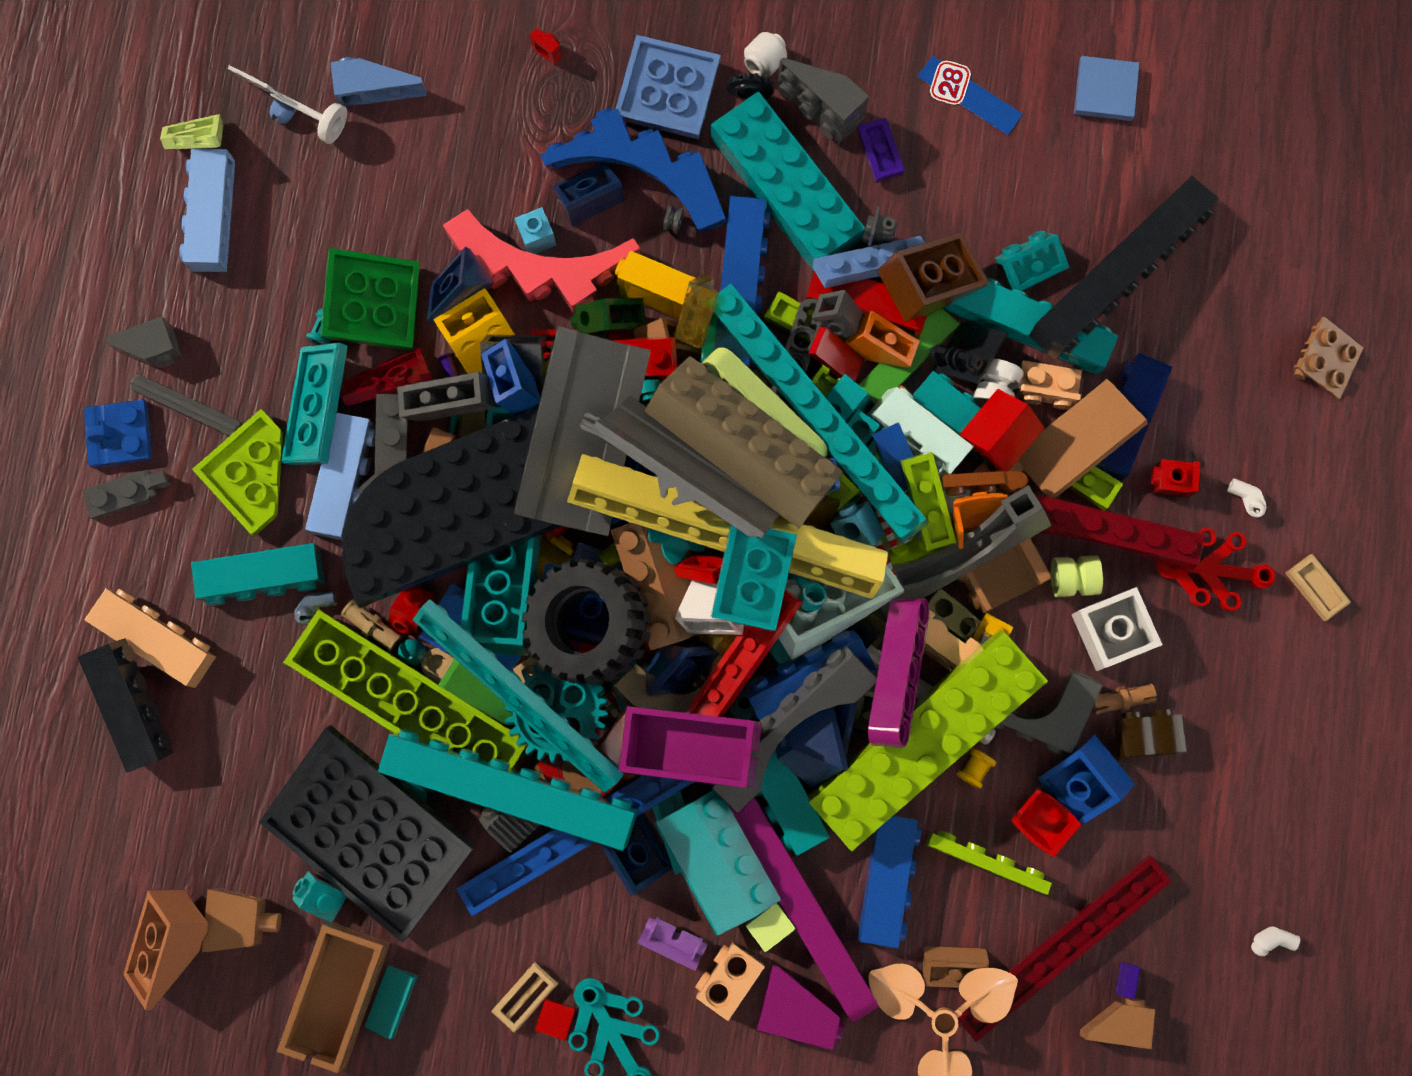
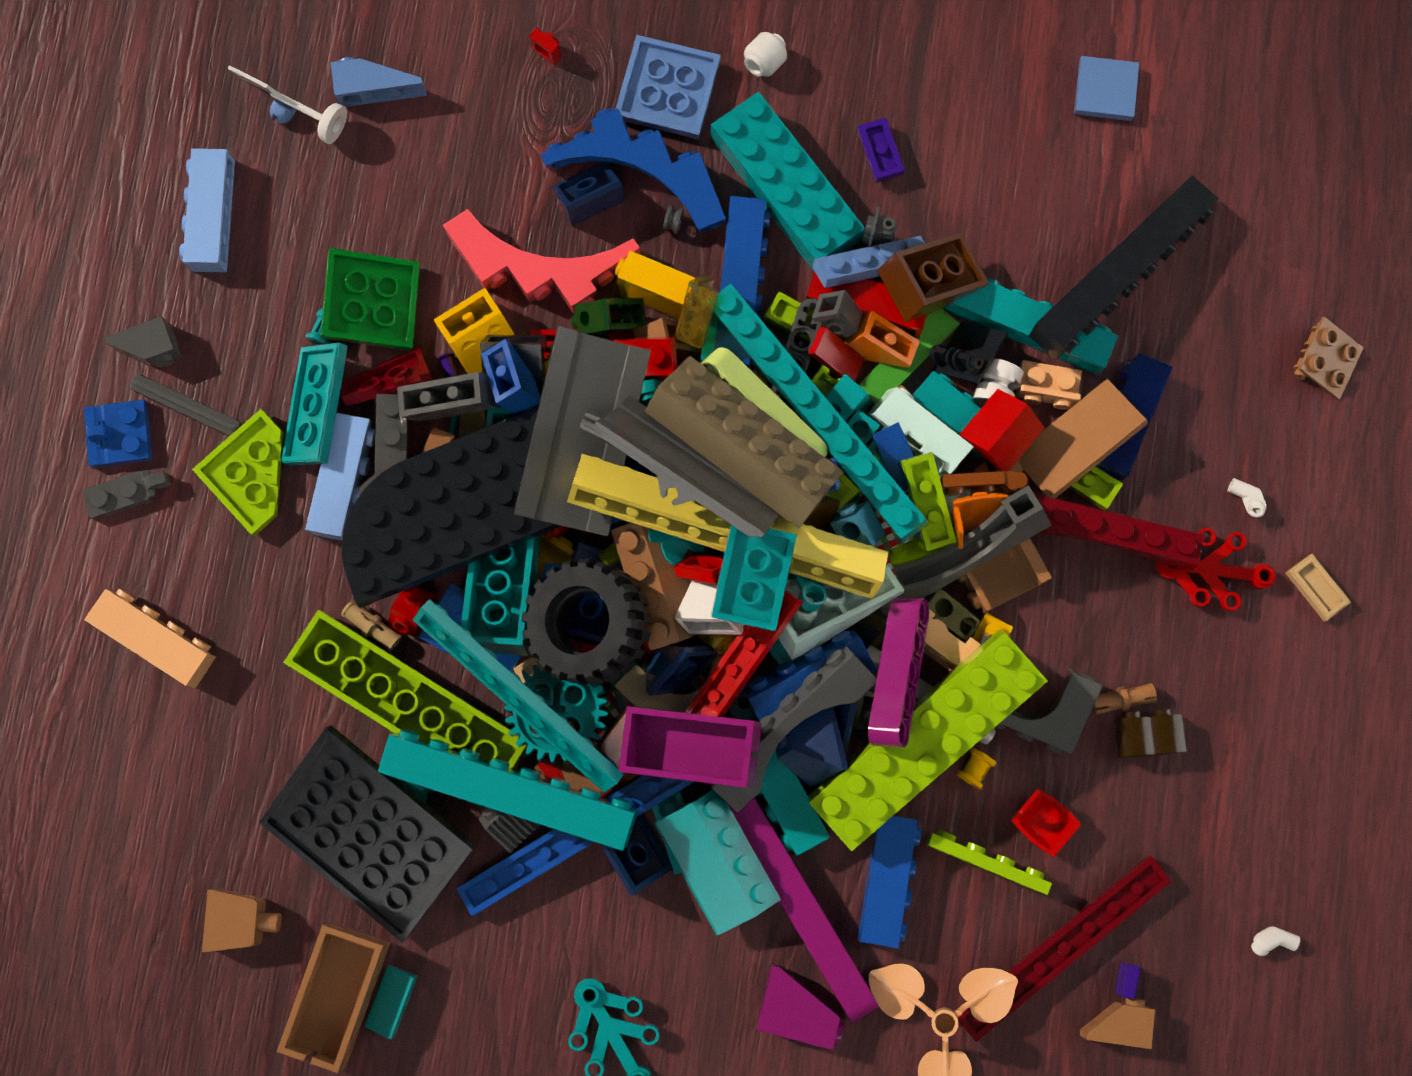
black brick [78,638,174,773] -> none
nougat slope [123,890,208,1010] -> none
yellowish green wing [160,114,224,150] -> none
teal brick [191,543,325,606] -> none
teal bracket [293,871,347,923] -> none
sand blue arm [294,591,337,625] -> none
teal hinge [398,639,426,666] -> none
tan tile [421,648,455,684] -> none
dark blue slope [427,246,493,324] -> none
bright green slope [438,659,513,728] -> none
tan tile [491,961,558,1033] -> none
medium azure brick [515,207,557,254] -> none
red tile [535,998,576,1041] -> none
medium lavender hinge [637,917,707,971] -> none
light nougat brick [695,942,765,1021] -> none
black gear [727,72,774,101] -> none
yellowish green panel [745,903,795,952] -> none
dark grey slope [777,58,869,144] -> none
blue sticker [917,55,1023,135] -> none
medium nougat slope [922,946,989,988] -> none
teal bracket [995,231,1069,291] -> none
blue slope [1037,734,1135,825] -> none
yellowish green wheel [1051,555,1103,597] -> none
white brick [1071,587,1162,671] -> none
red brick [1150,459,1200,498] -> none

